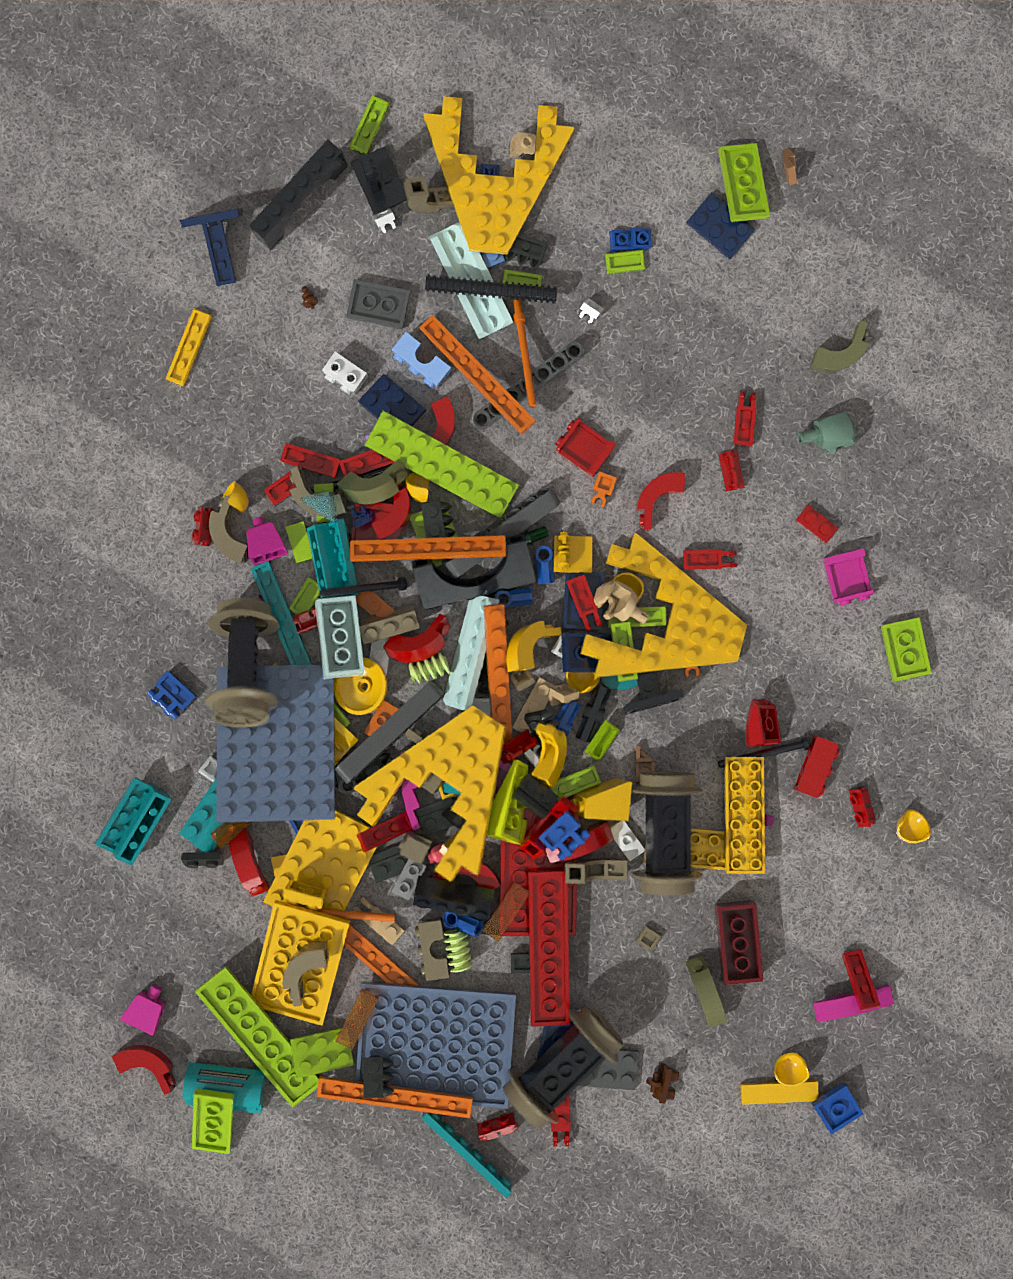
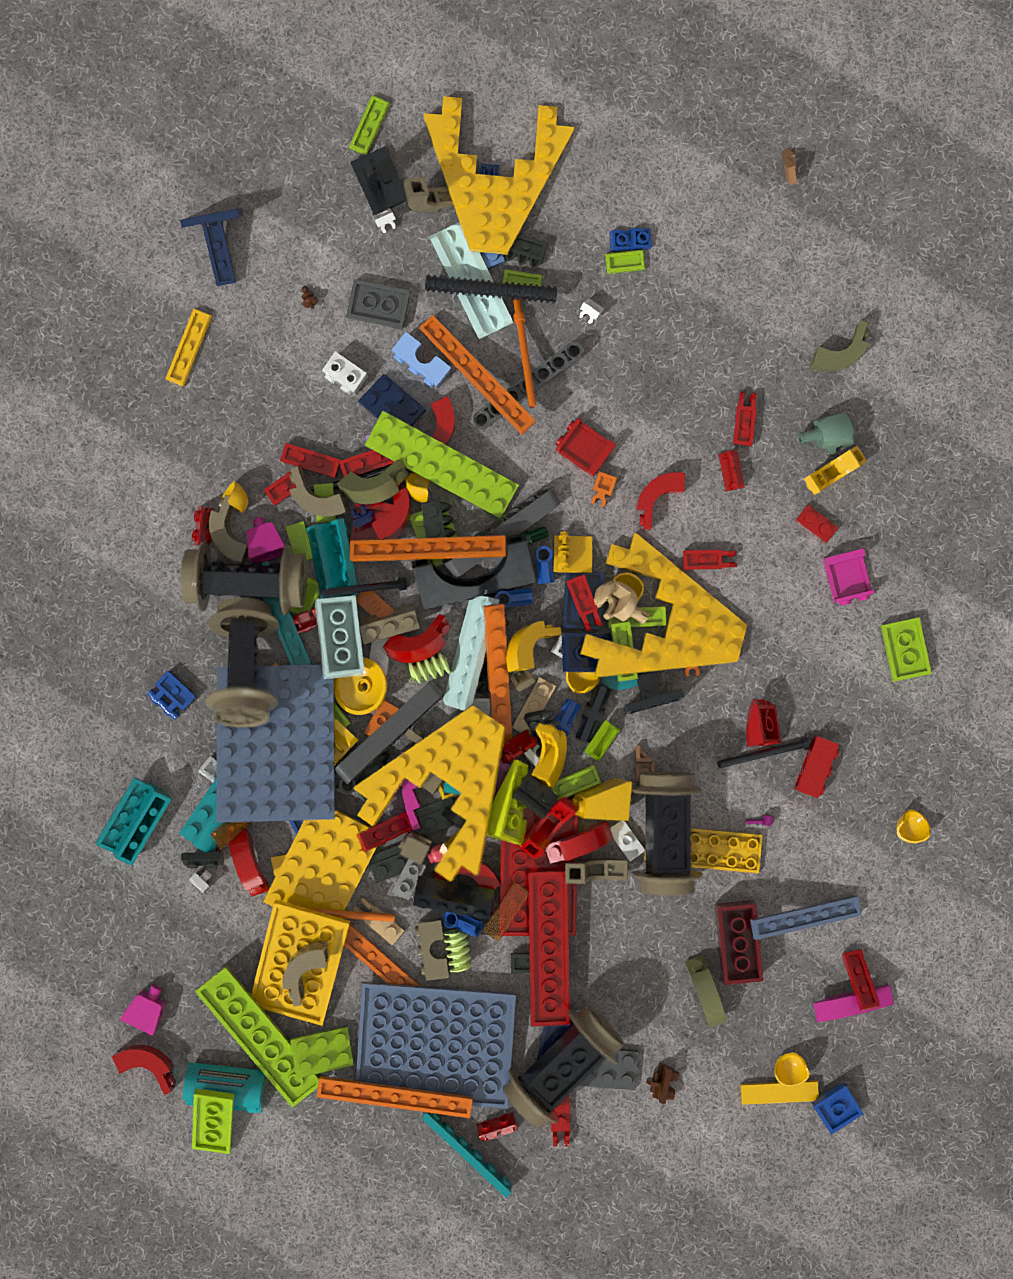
black arch [249,139,348,251] -> none
yellow plate [283,880,327,910] -> none
clear light blue slope [300,491,338,523] -> none
clear orange tile [335,989,379,1050] -> none
pearl dark grey plate [363,1057,394,1098] -> none
tan bracket [510,132,536,158] -> none
blue plate [539,810,590,861] -> none
tan bracket [549,683,579,706] -> none
dark tan tile [635,925,662,952] -> none
dark blue plate [686,192,755,260] -> none
lime plate [718,143,770,222] -> none
yellow plate [724,757,765,874] -> none
red hinge [849,786,876,827] -> none
none -> brick [181,542,307,615]
none -> white tile [189,870,212,893]
none -> sand blue plate [750,896,862,940]
none -> yellow arch [804,446,867,495]

